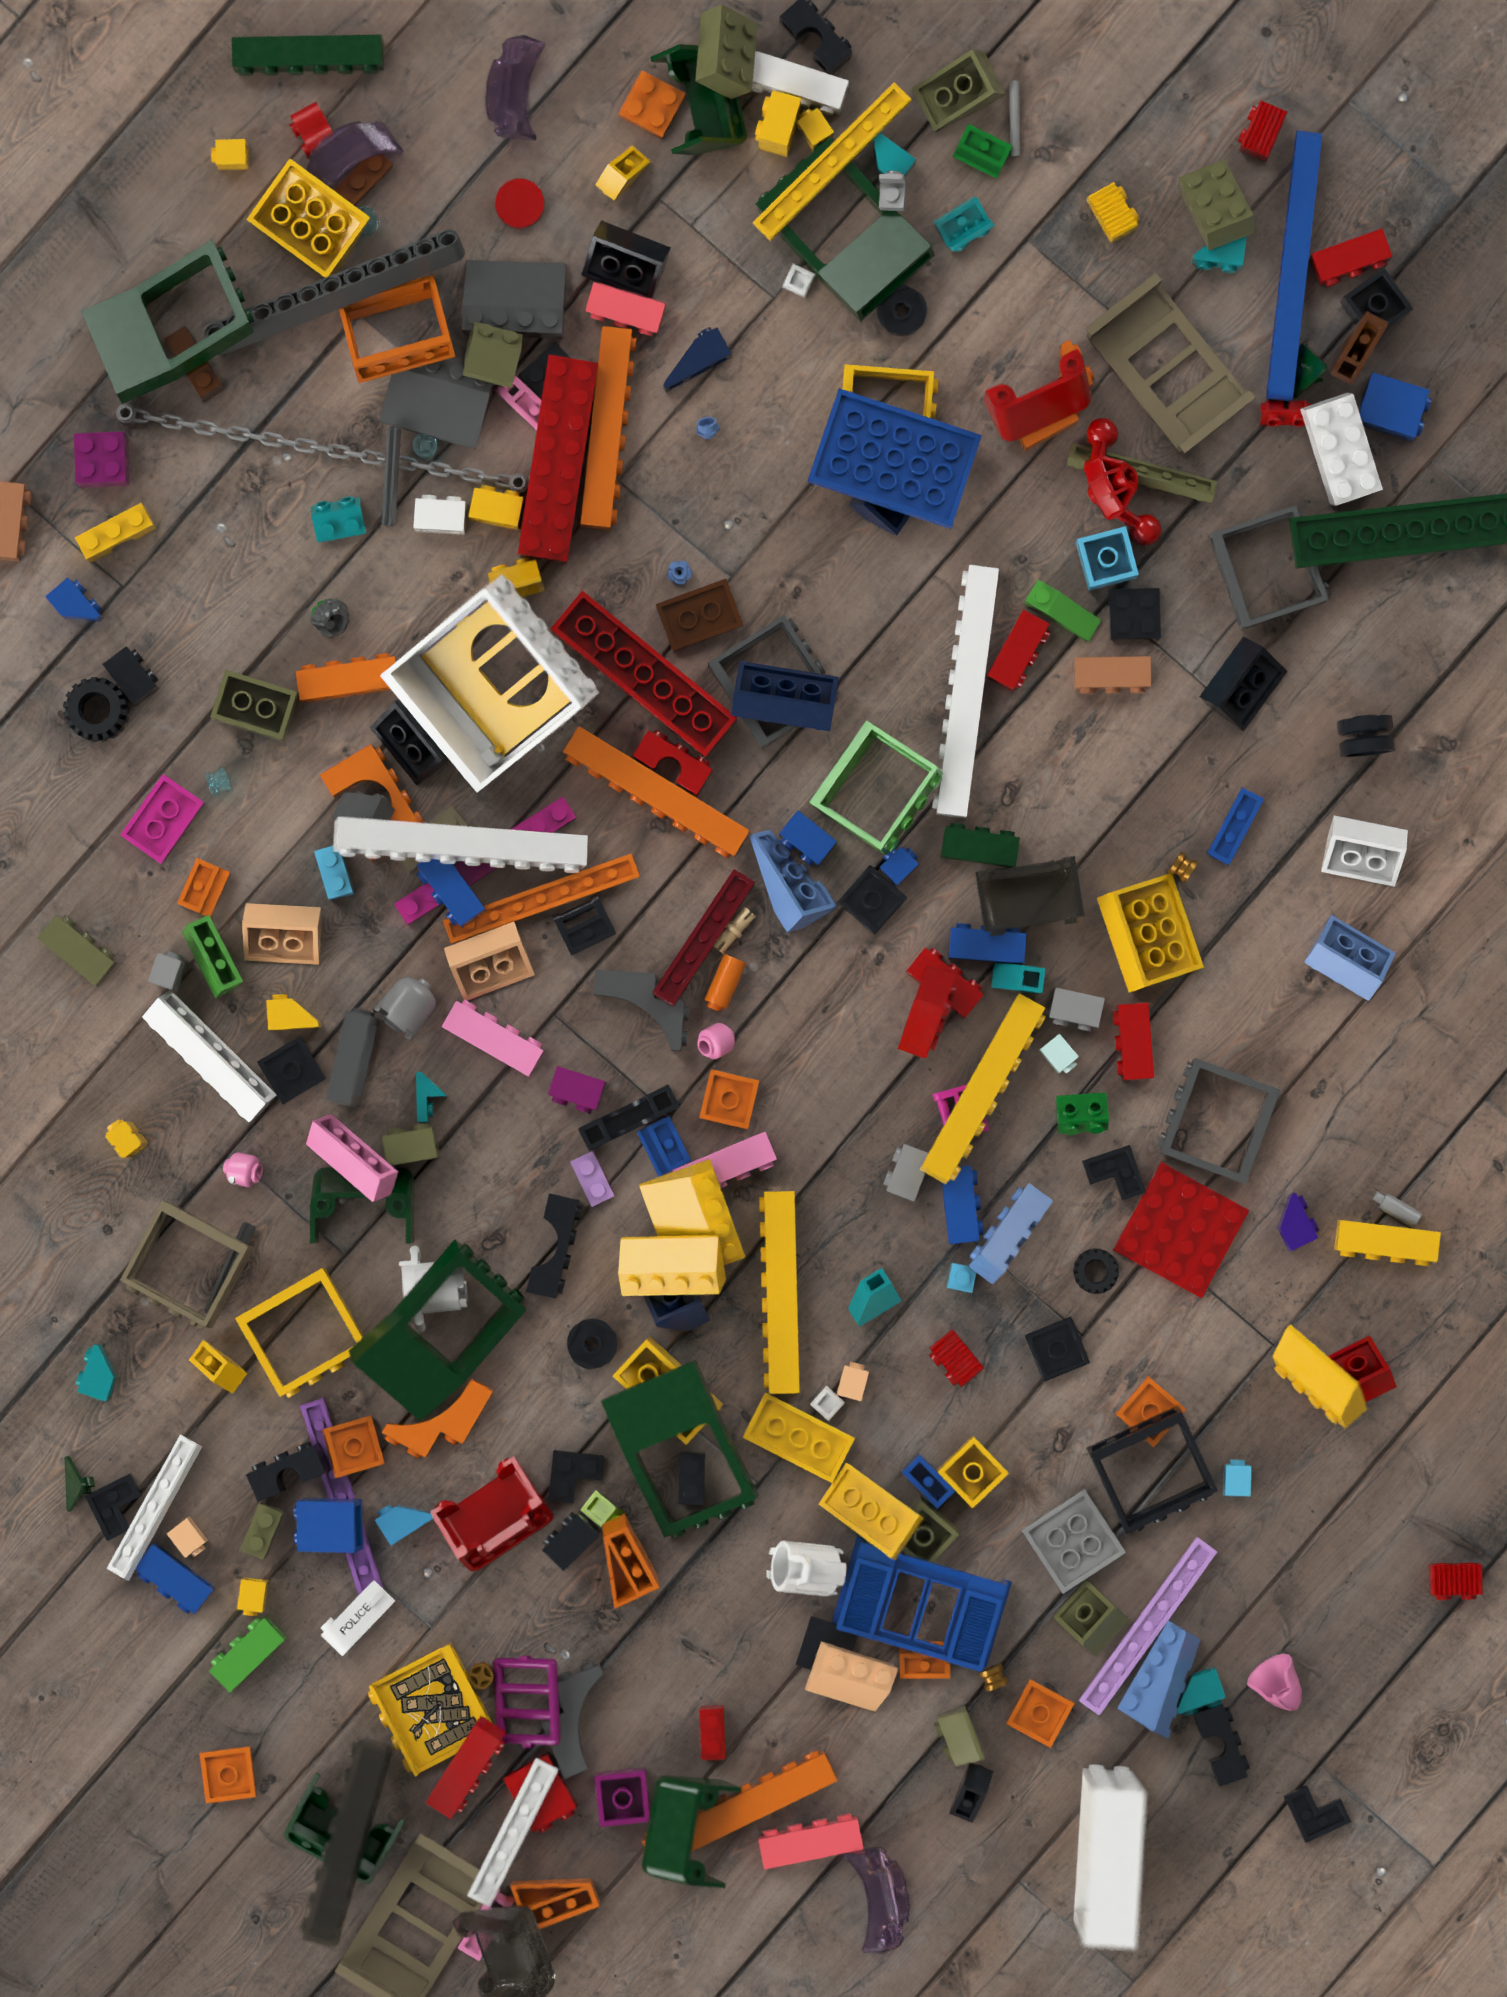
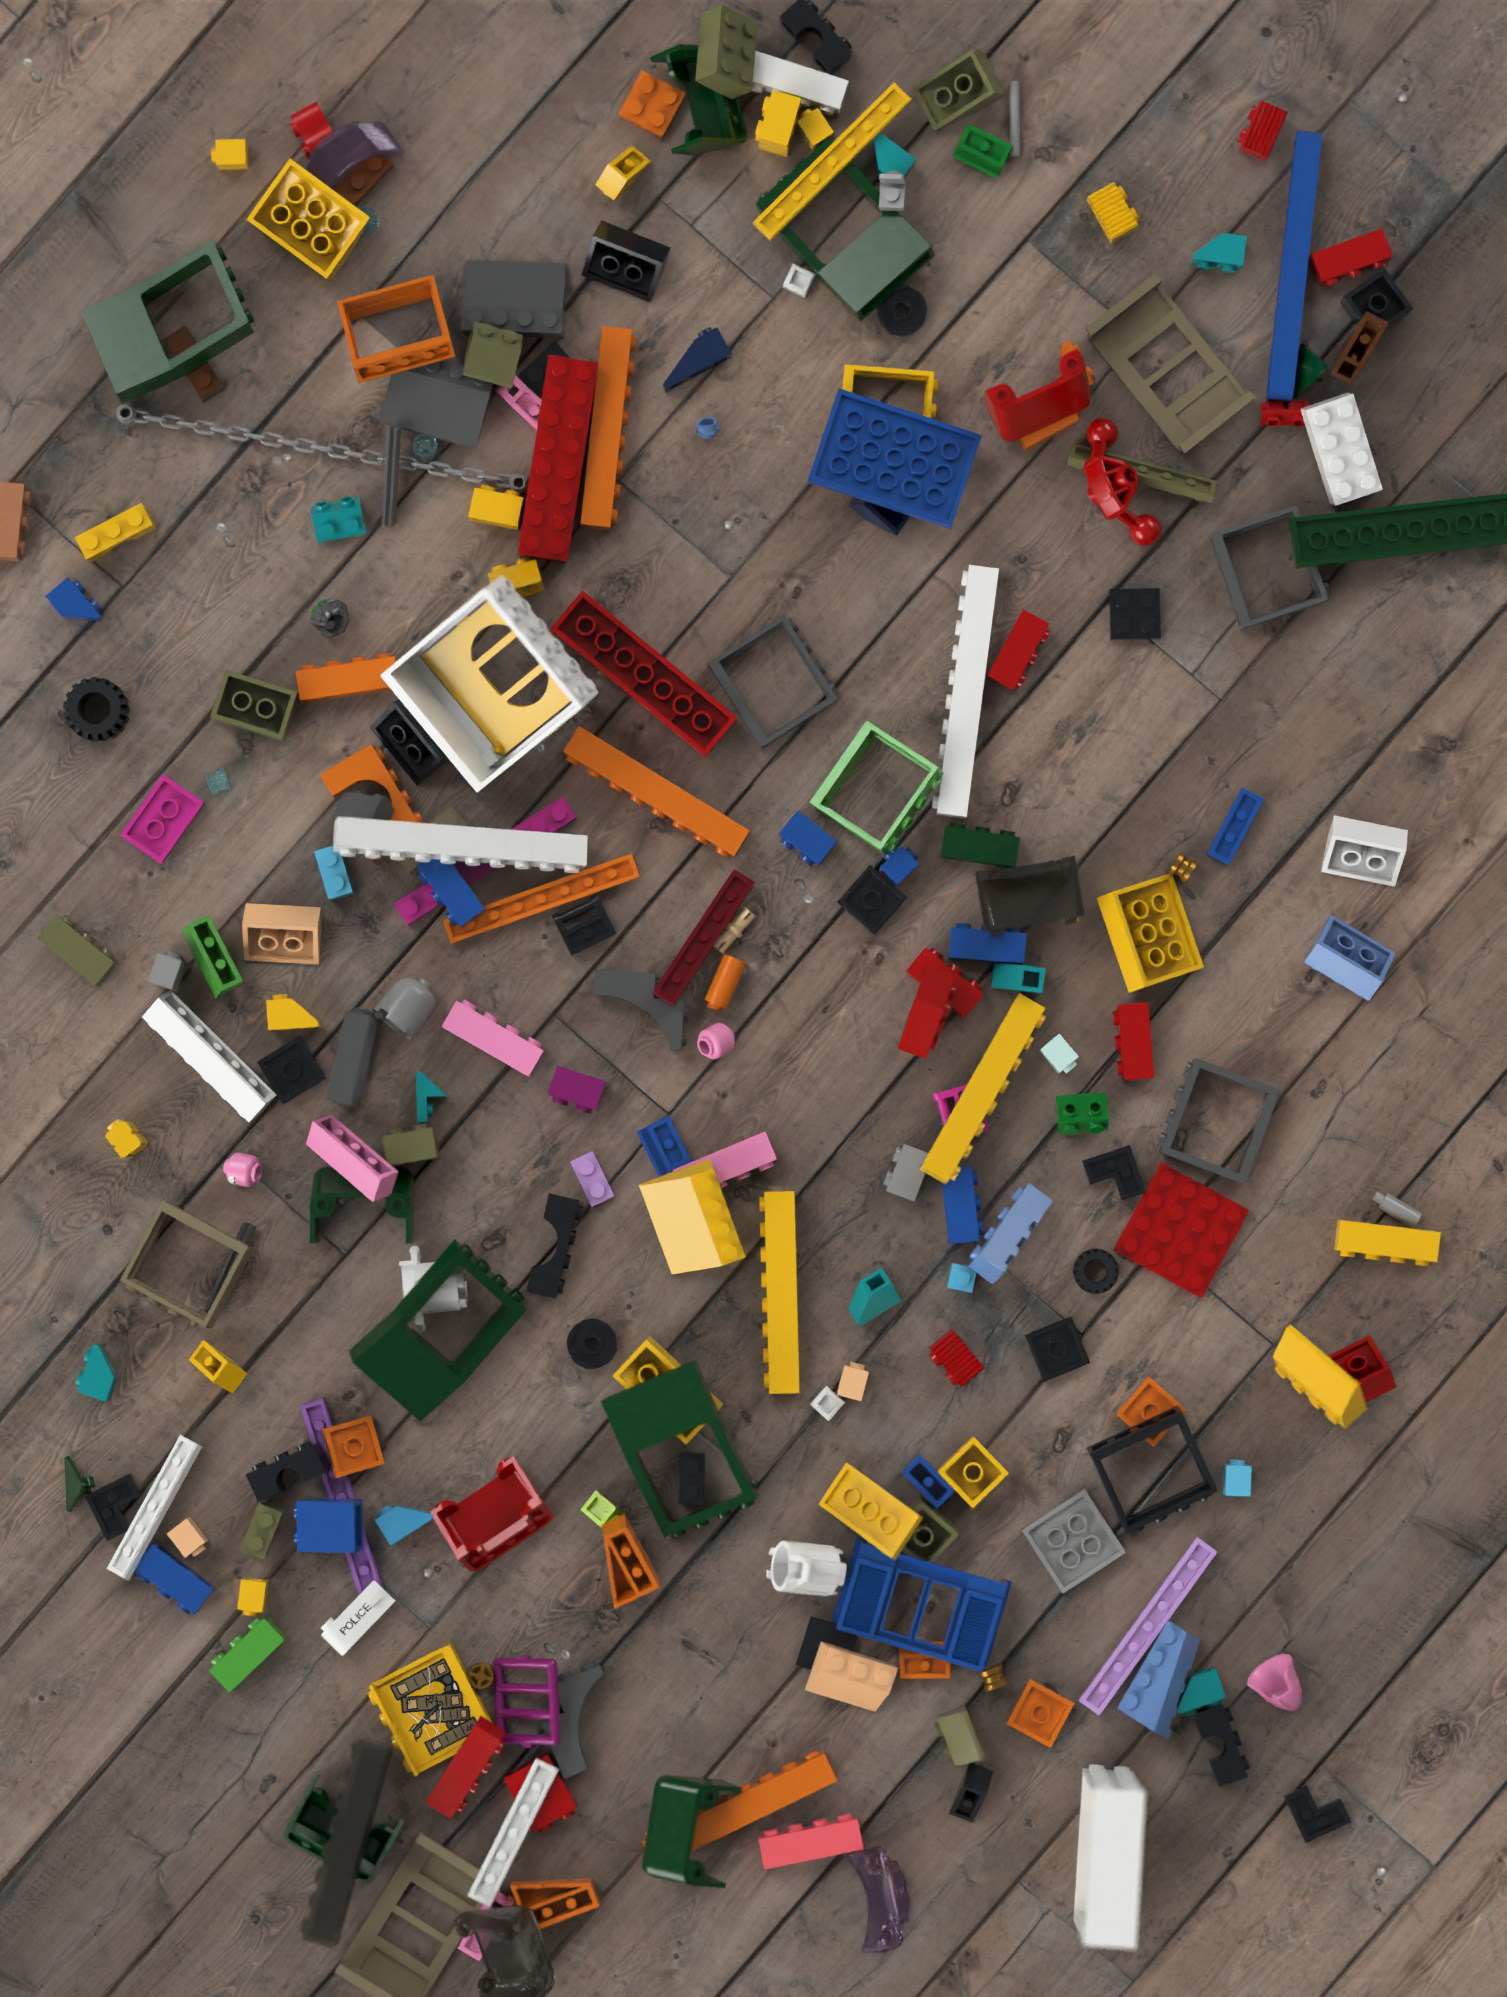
magenta brick [74,431,130,488] -> none
black brick [102,646,160,706] -> none
orange plate [177,858,231,918] -> none
orange plate [200,1746,257,1804] -> none
dark grey beam [204,229,465,356] -> none
dark green brick [232,34,384,76] -> none
yellow window [235,1267,364,1398] -> none
orange arch [382,1378,494,1459] -> none
white brick [414,495,467,535] -> none
light nougat slope [444,922,535,1001] -> none
clear purple windscreen [485,35,545,141] -> none
red tile [495,178,545,229] -> none
black brick [542,1511,601,1572] -> none
black plate [548,1450,604,1503] -> none
black arch [578,1084,680,1151] -> none
coral brick [585,282,668,336] -> none
magenta brick [594,1767,650,1827] -> none
yellow slope [618,1235,726,1296] -> none
red arch [633,730,713,797] -> none
dark blue slope [643,1294,710,1331] -> none
reddish brown plate [656,579,743,652] -> none
medium blue plate [667,560,692,585] -> none
red brick [698,1705,726,1760] -> none
orange plate [699,1069,759,1129] -> none
dark blue slope [731,661,839,731] -> none
yellow plate [743,1392,855,1483] -> none
medium blue wedge [750,830,837,933] -> none
teal bracket [933,196,995,252] -> none
bright green slope [1024,579,1101,642] -> none
light grey brick [1048,988,1105,1032] -> none
olive slope [1053,1580,1130,1657] -> none
nougat brick [1074,656,1151,694] -> none
medium azure brick [1075,526,1139,591] -> none
olive brick [1178,159,1255,251] -> none
black slope [1199,636,1287,731] -> none
dark purple slope [1277,1193,1319,1251] -> none
black wheel [1337,715,1396,757] -> none
blue brick [1359,372,1432,441] -> none
red brick [1428,1562,1483,1600] -> none

